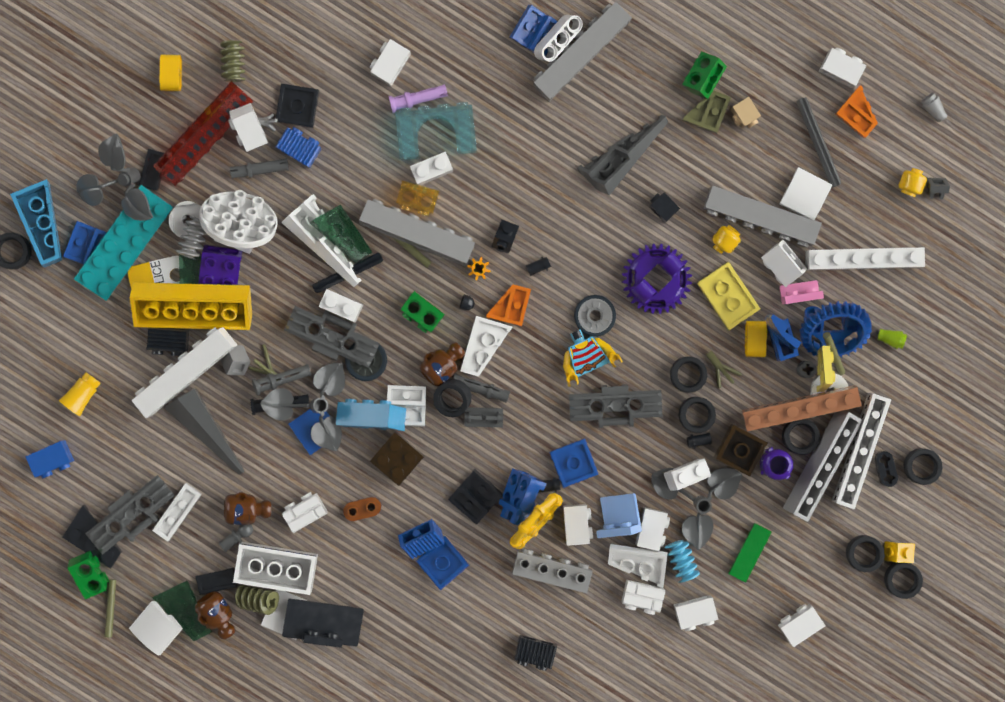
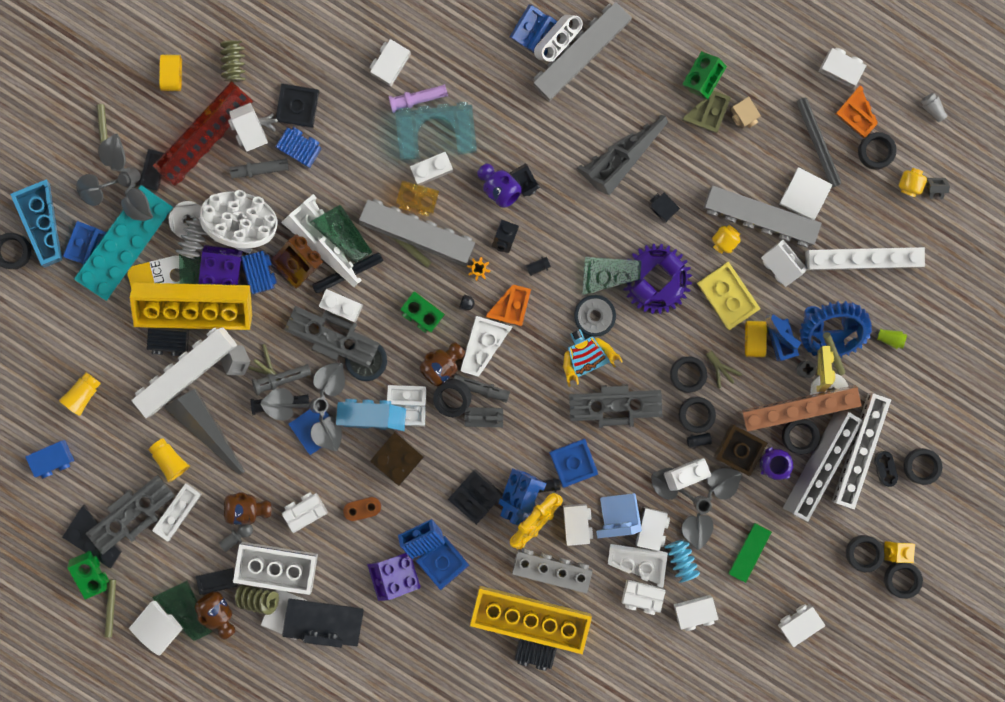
bright pink bracket [779,280,824,305] -> none
none -> olive bar [97,104,108,144]
none -> yellow plant [148,438,190,483]
none -> blue brick [241,251,277,295]
none -> reddish brown plate [271,234,323,289]
none -> dark purple bracket [367,553,420,601]
none -> yellow brick [470,586,592,654]
none -> dark purple piece [477,163,521,208]
none -> black bracket [509,163,540,197]
none -> clear green wing [582,257,642,295]
none -> black tyre [858,132,897,169]

